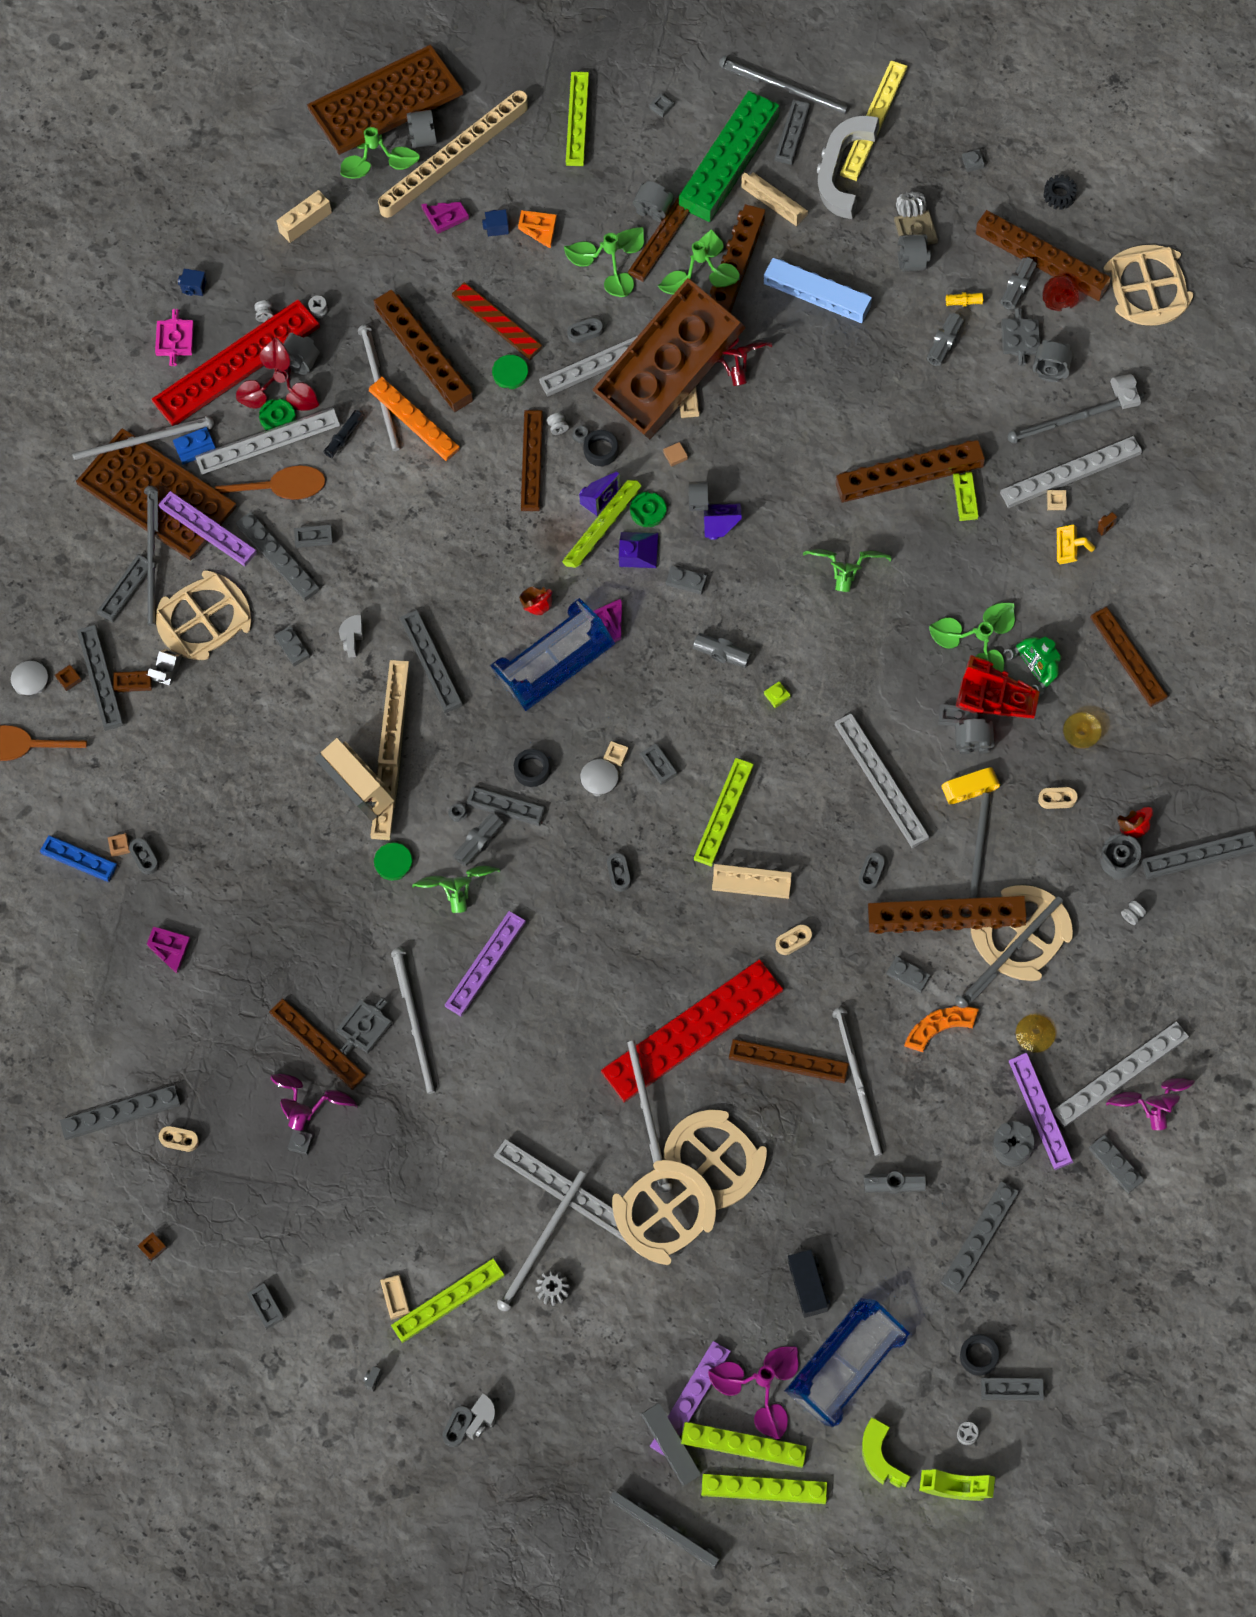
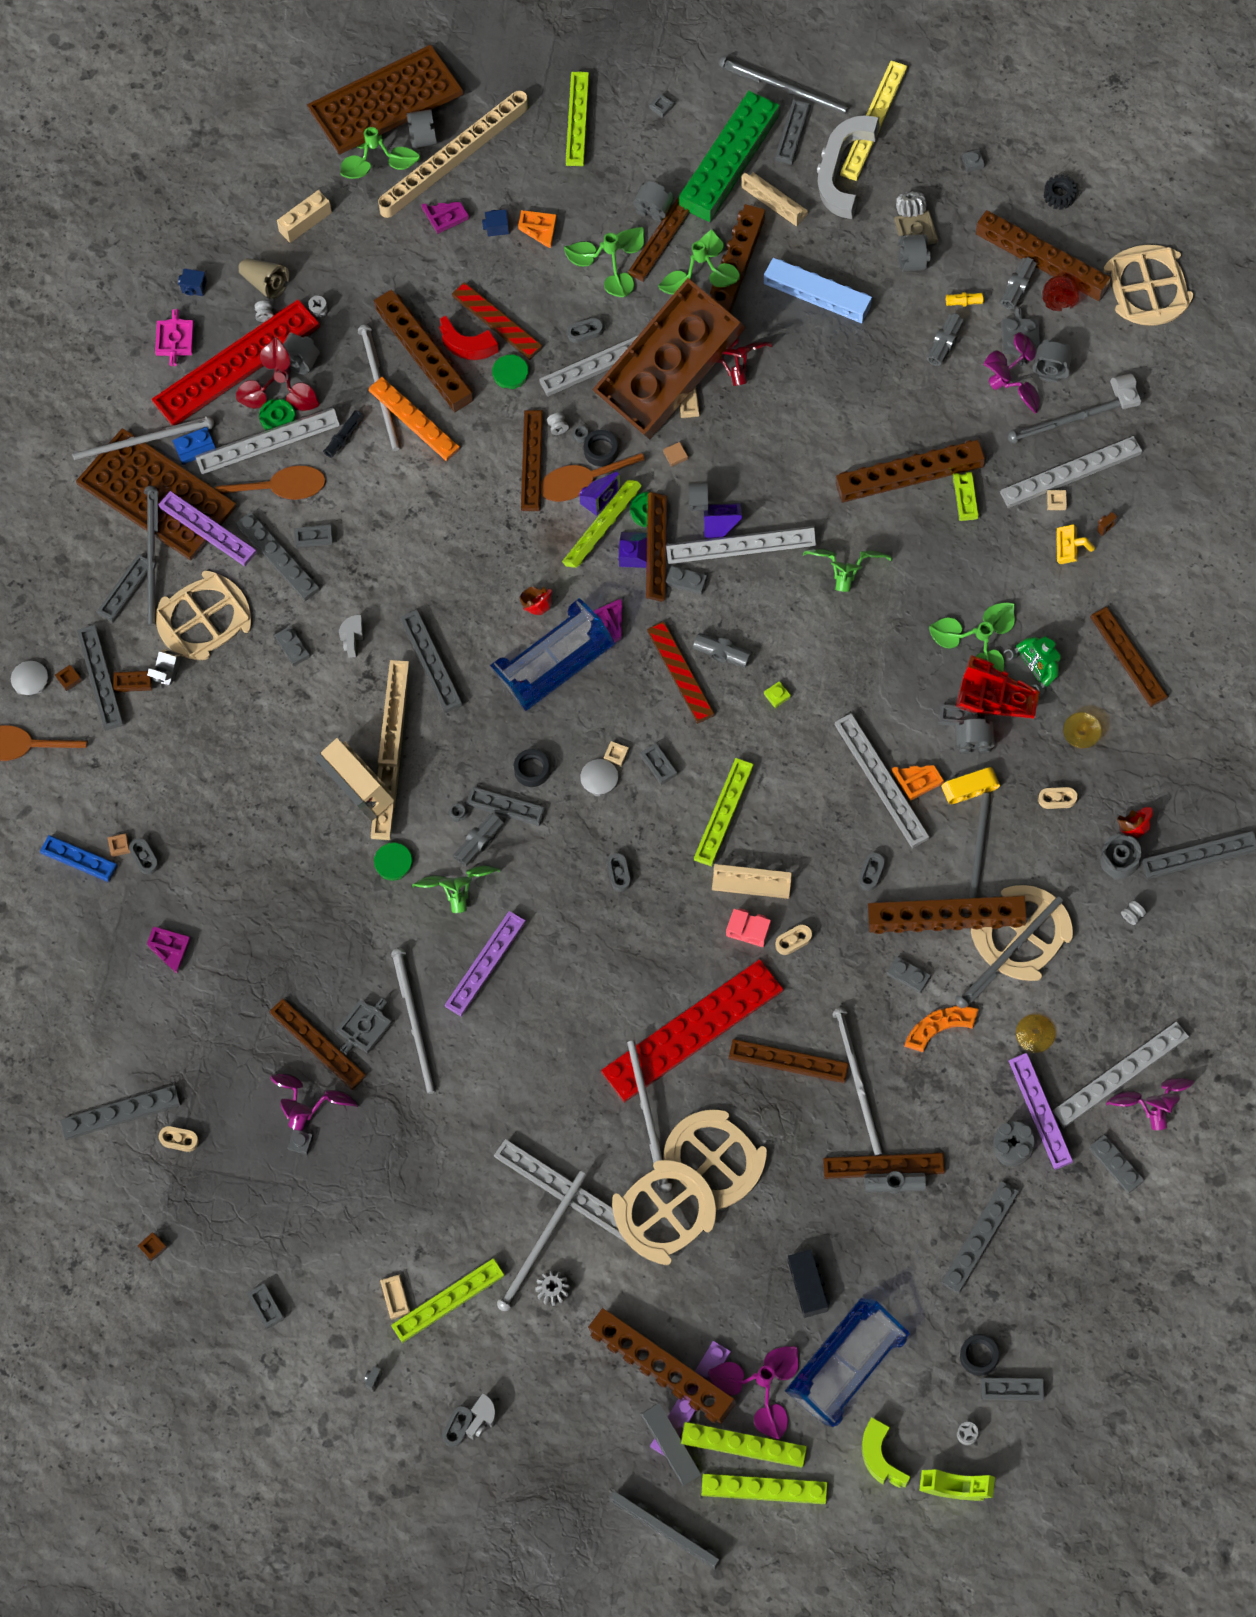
none -> dark tan cone [239,258,289,299]
none -> red arch [439,316,498,360]
none -> dark orange piece [540,453,645,502]
none -> reddish brown brick [588,1308,736,1424]
none -> reddish brown tile [646,492,667,602]
none -> tile [647,621,714,724]
none -> light grey plate [666,526,816,564]
none -> coral brick [726,909,771,947]
none -> reddish brown tile [823,1153,945,1179]
none -> orange wing [892,765,944,801]
none -> magenta plant [983,332,1040,414]

